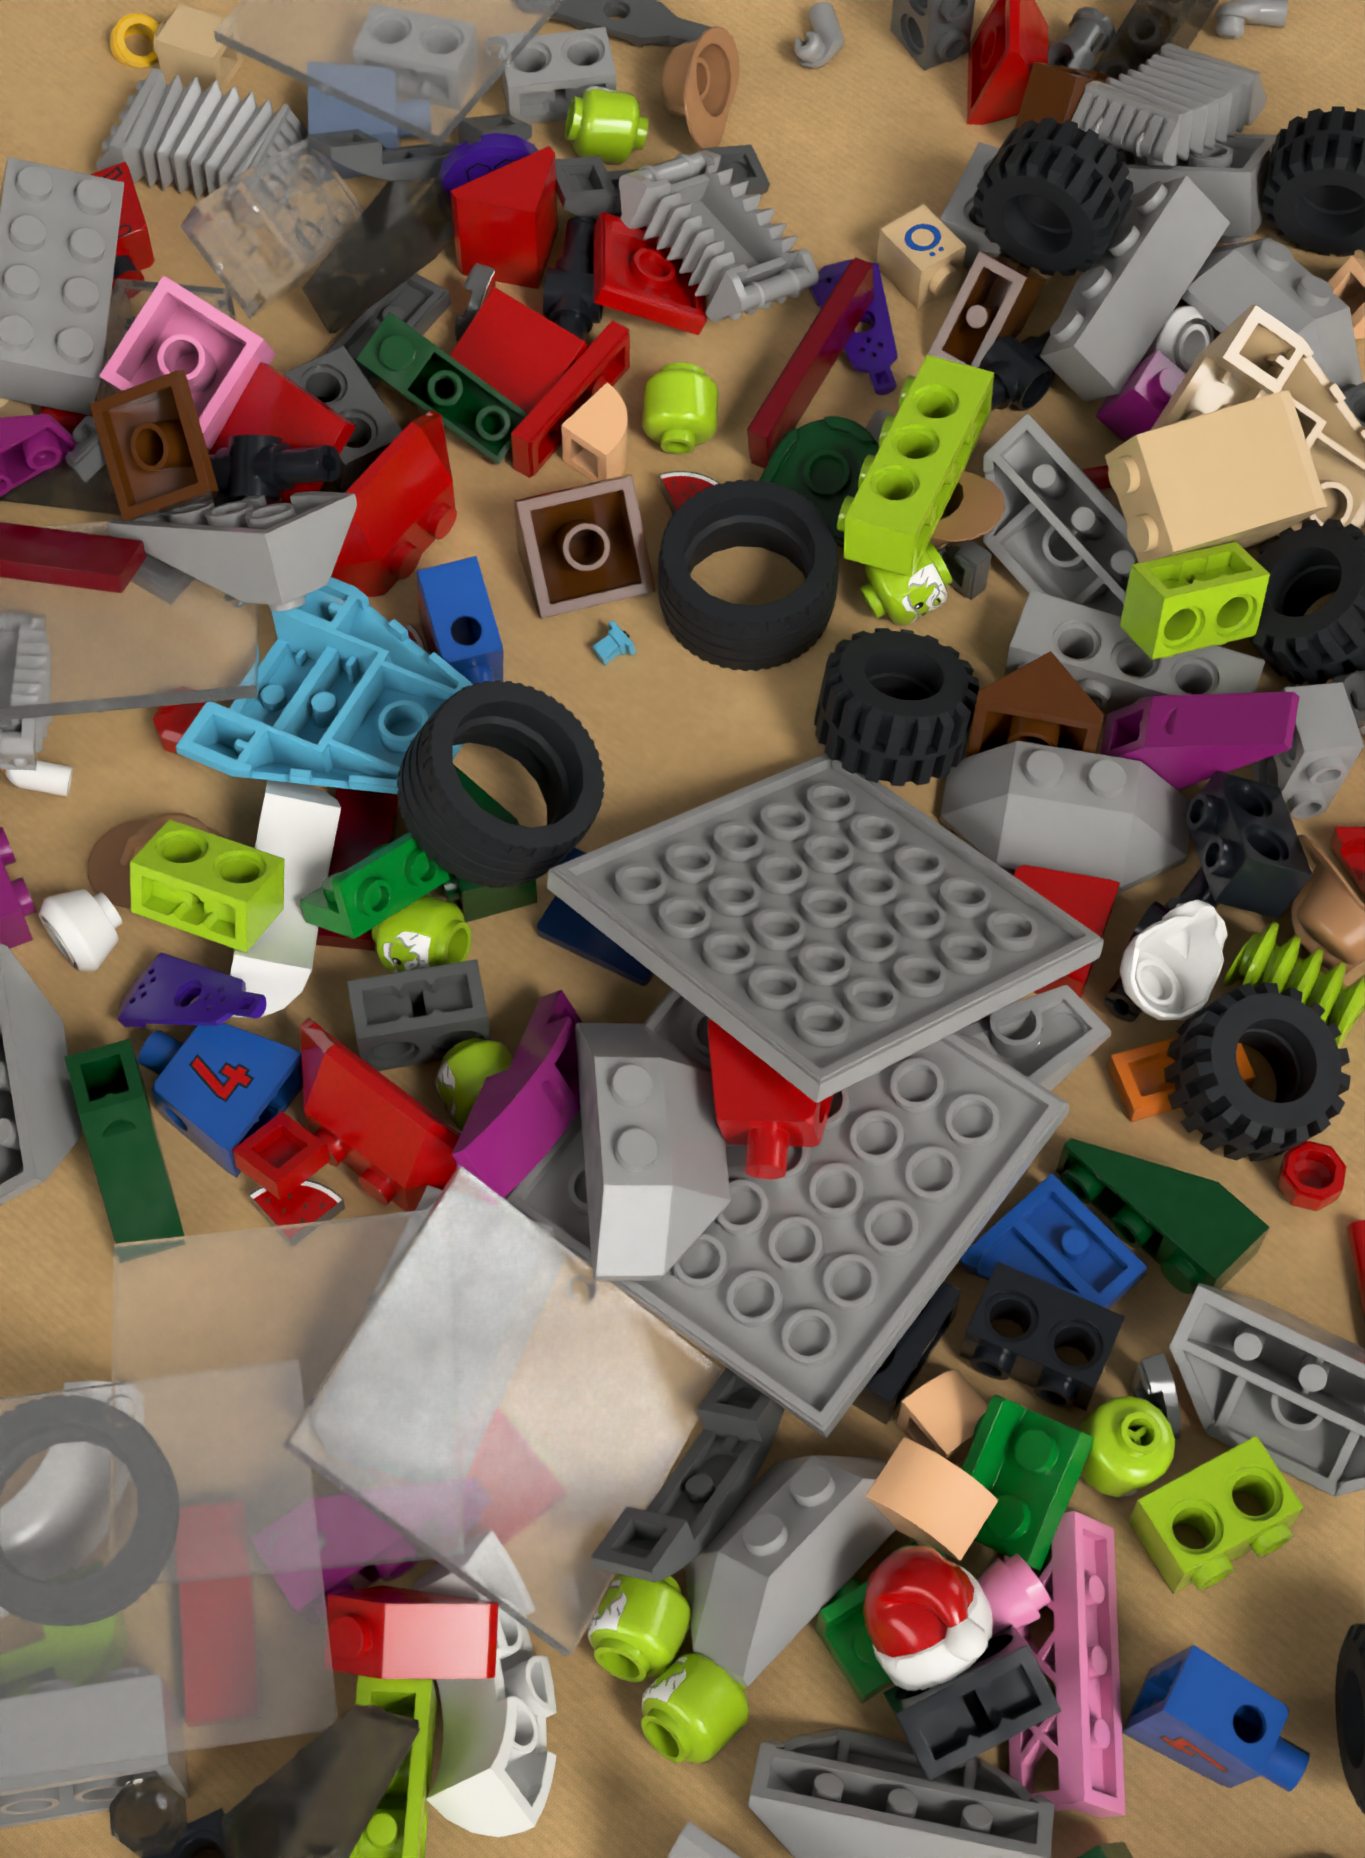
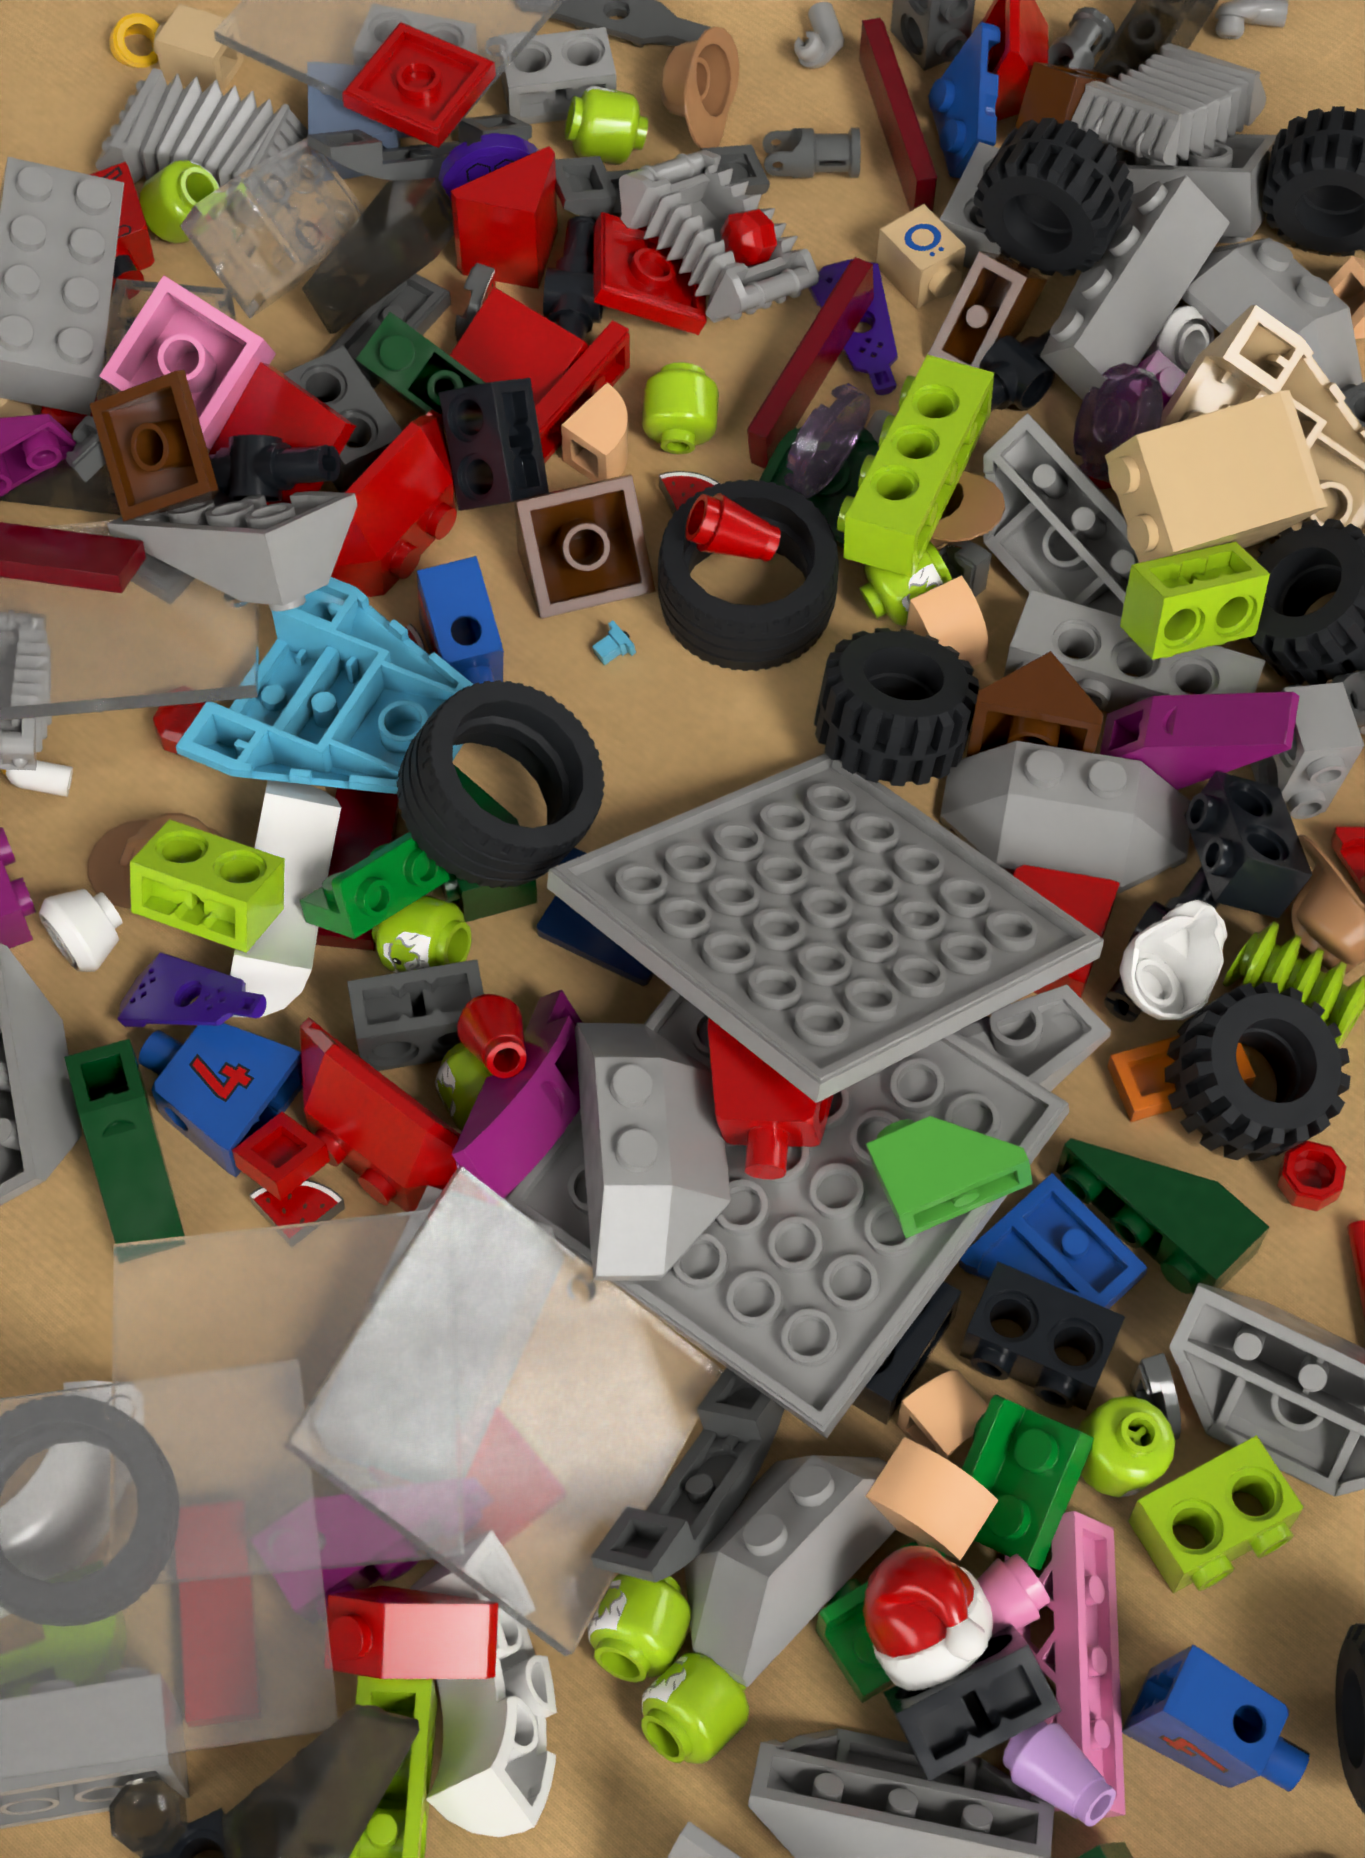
none -> lime head [139,160,223,243]
none -> red tile [342,22,496,148]
none -> black brick [439,378,549,511]
none -> red cone [457,994,527,1078]
none -> red cone [685,493,781,562]
none -> red tile [720,209,777,266]
none -> dark grey piece [762,128,861,178]
none -> tile [784,383,870,498]
none -> dark red tile [859,17,937,211]
none -> bright green slope [866,1116,1033,1239]
none -> light nougat brick [906,575,989,667]
none -> blue wing [928,22,1001,179]
none -> lavender cone [1003,1721,1116,1826]
none -> clear purple tile [1073,362,1163,483]

